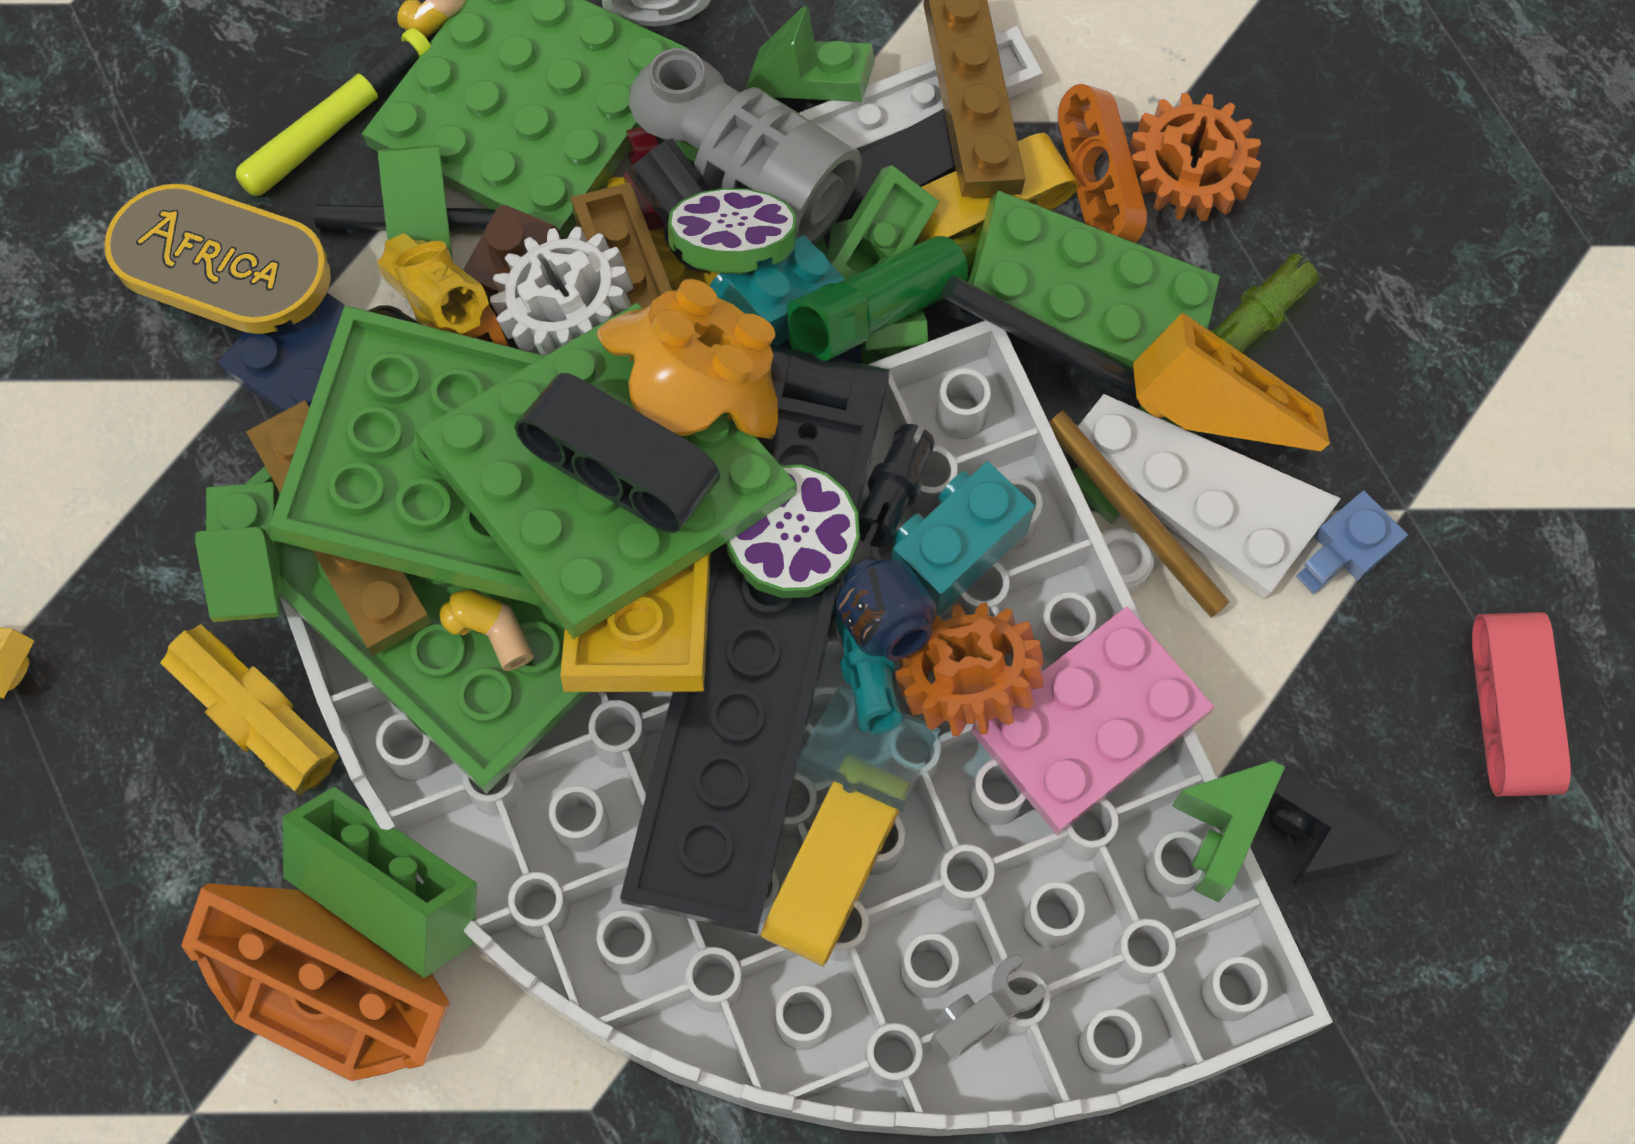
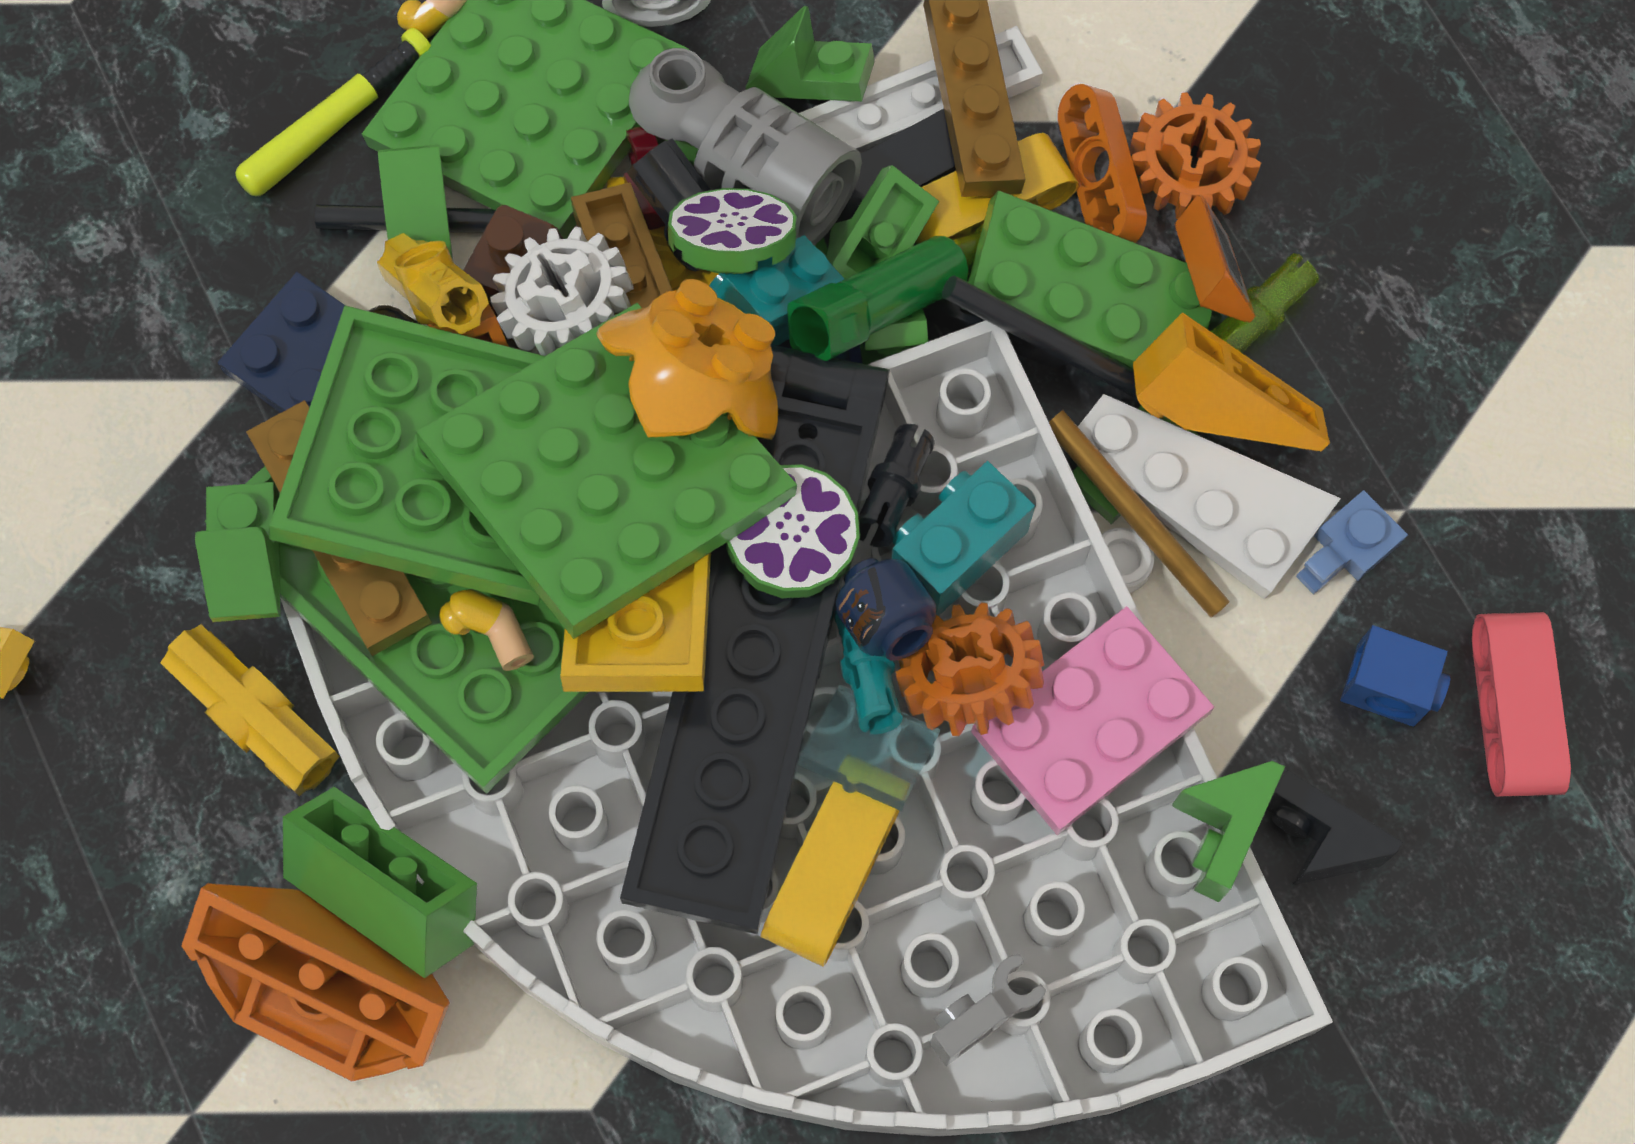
dark tan tile [105,184,331,334] -> none
black beam [514,373,720,533] -> none
none -> orange slope [1175,195,1256,323]
none -> blue brick [1340,625,1450,727]

